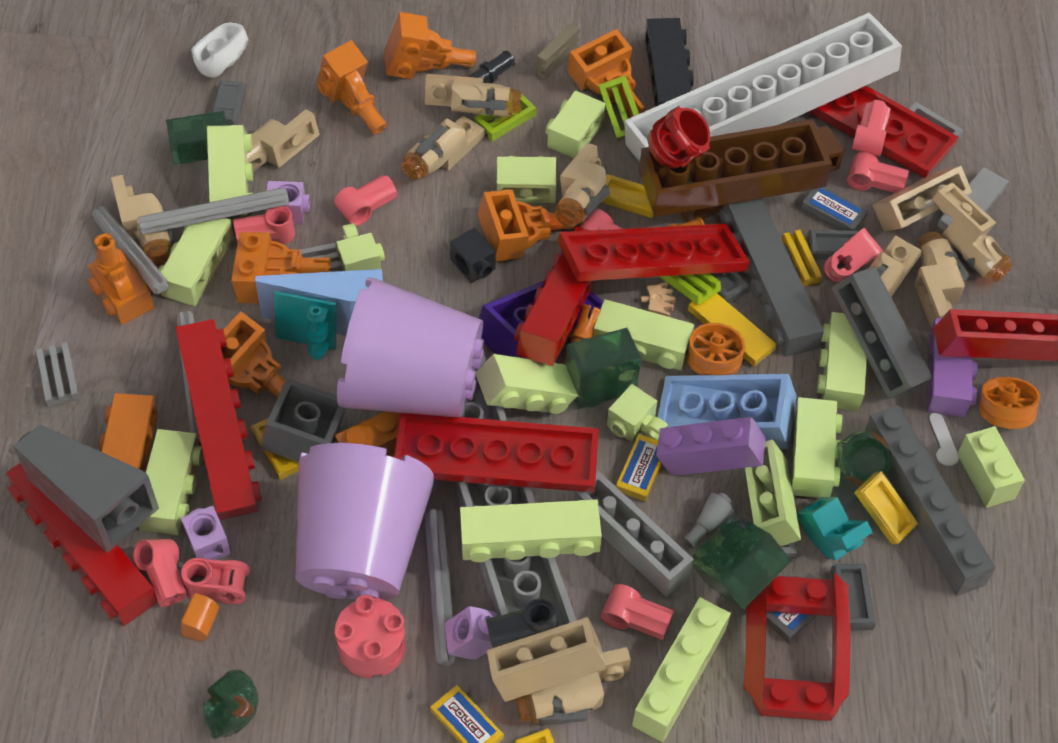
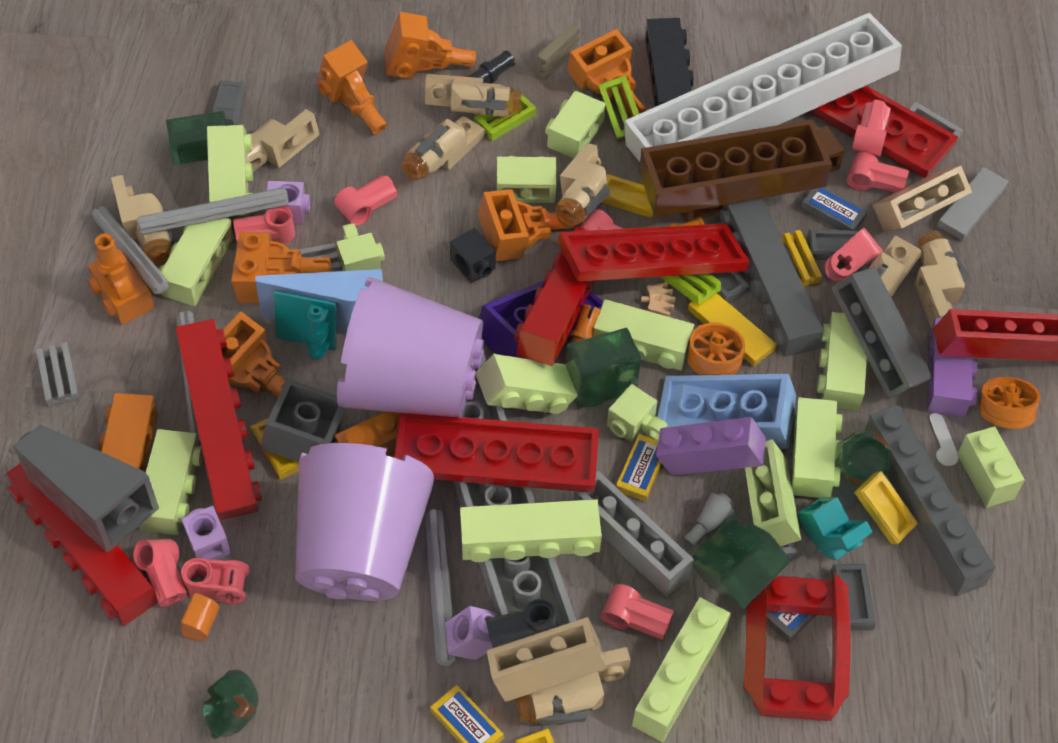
white piece [191,22,249,78] -> none
coral brick [335,595,406,678] -> none
red helmet [647,106,710,168] -> none
tan plate [932,182,1014,283] -> none

